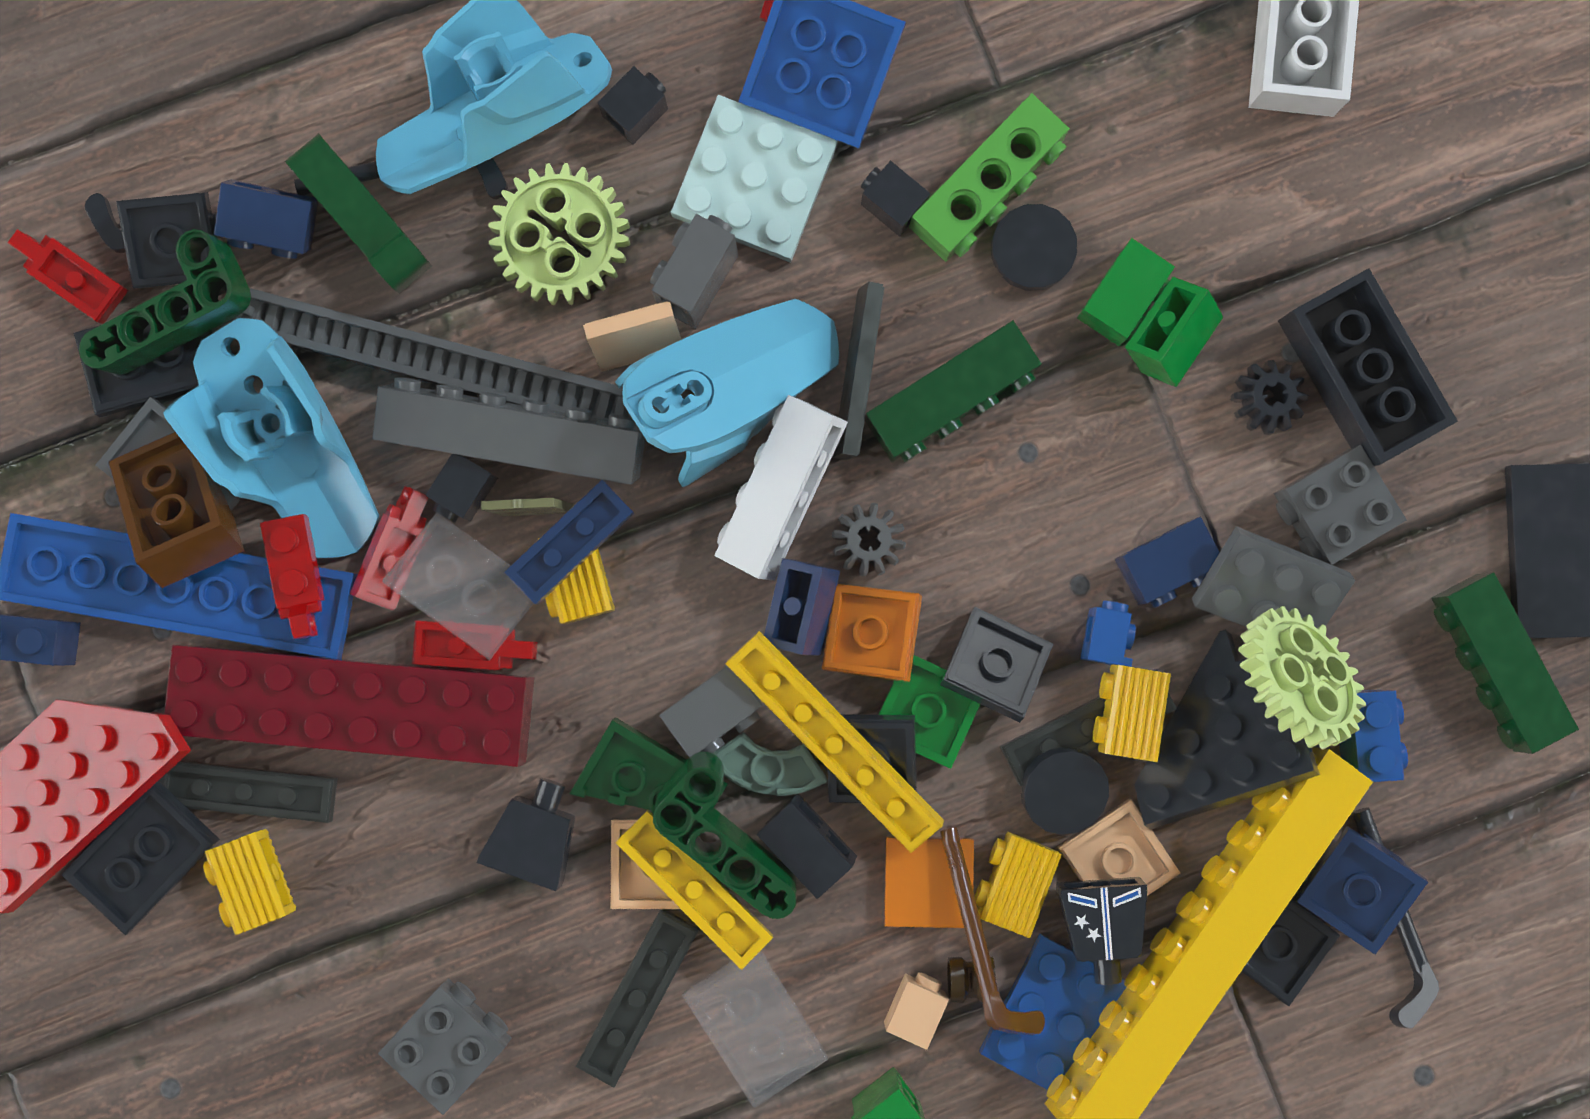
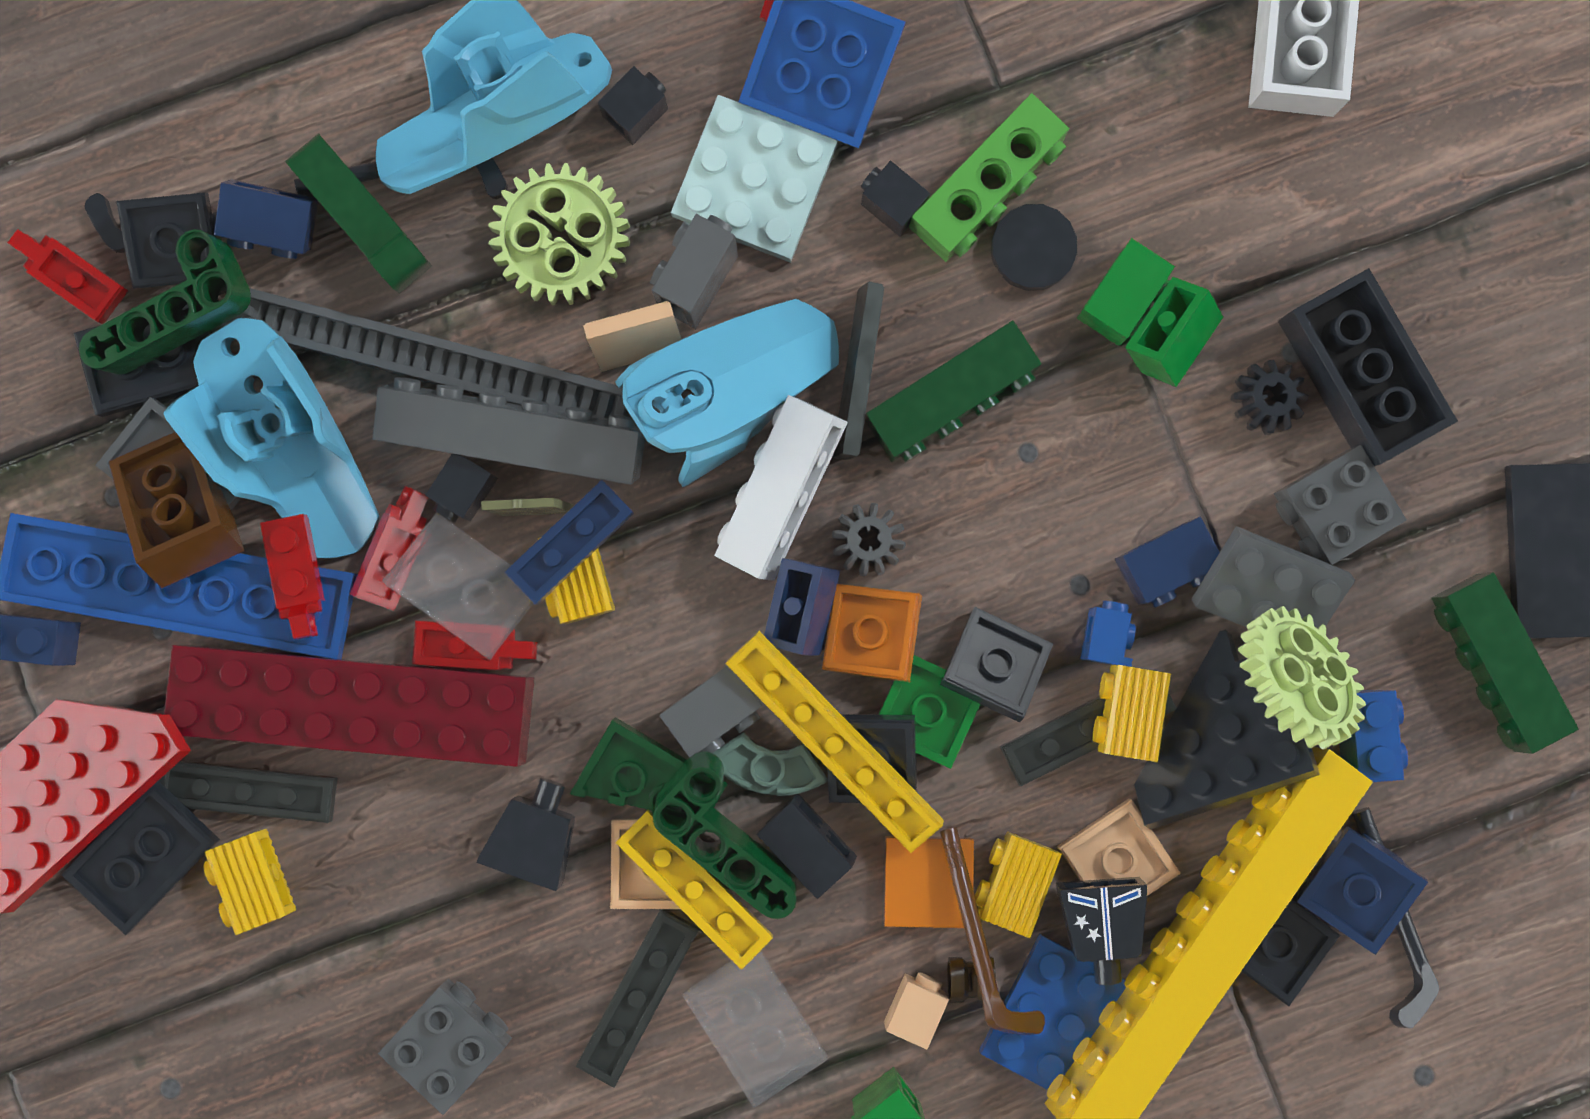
black tile [1021,747,1109,835] -> none

